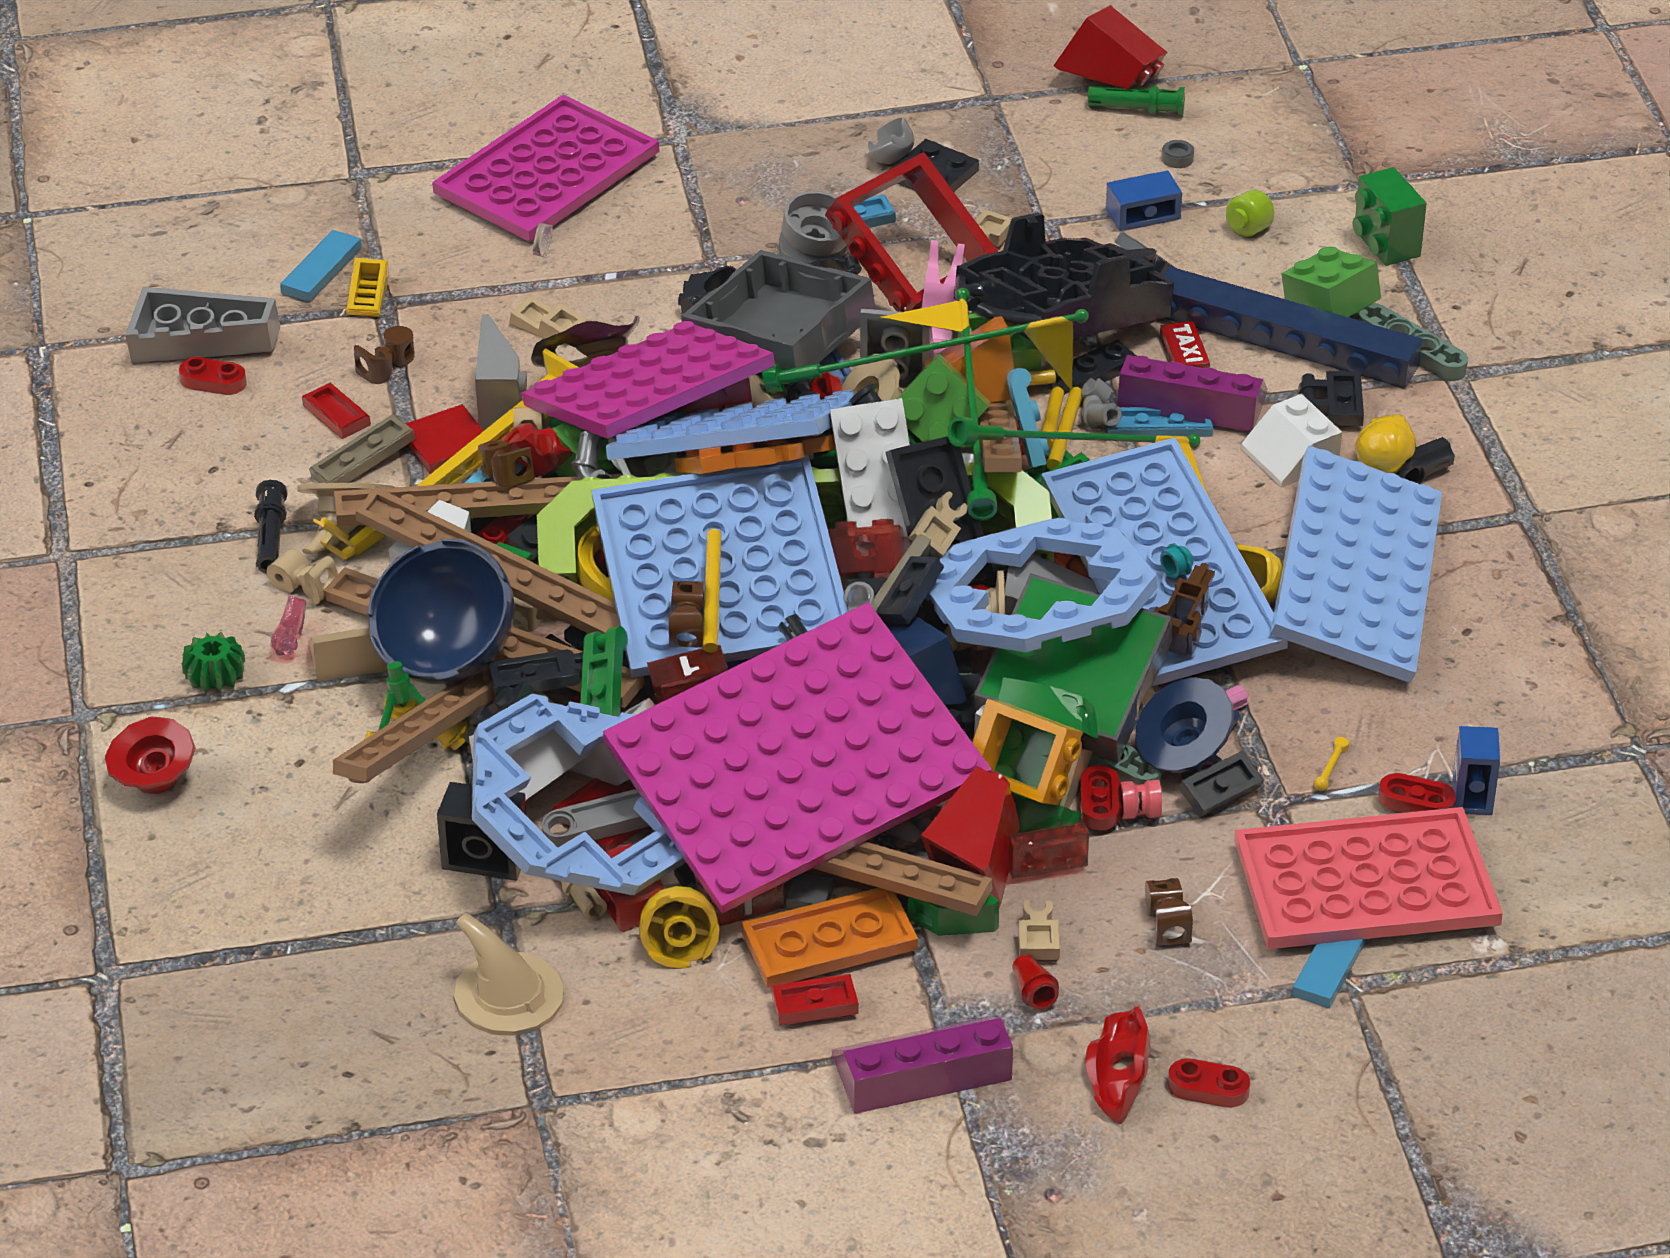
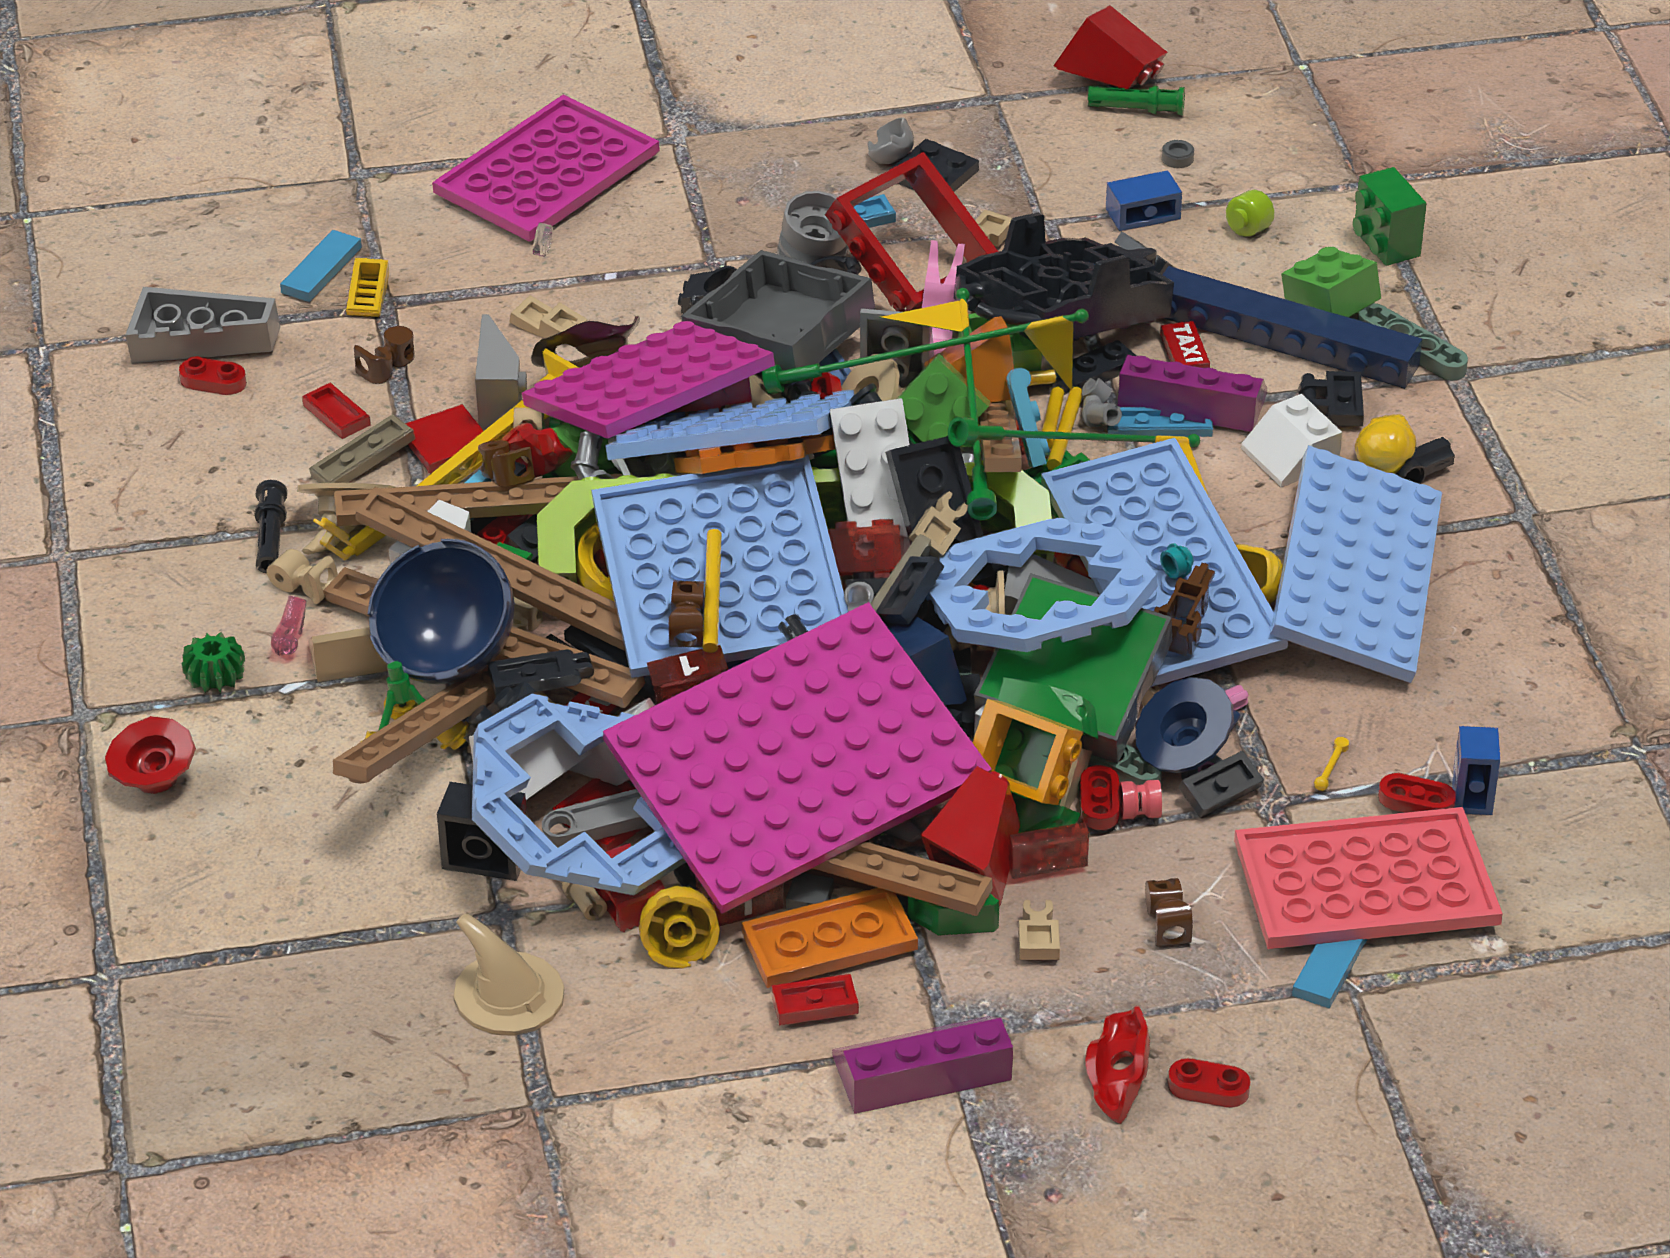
green plate [580,626,628,717] -> none
red cone [1012,954,1059,1010] -> none

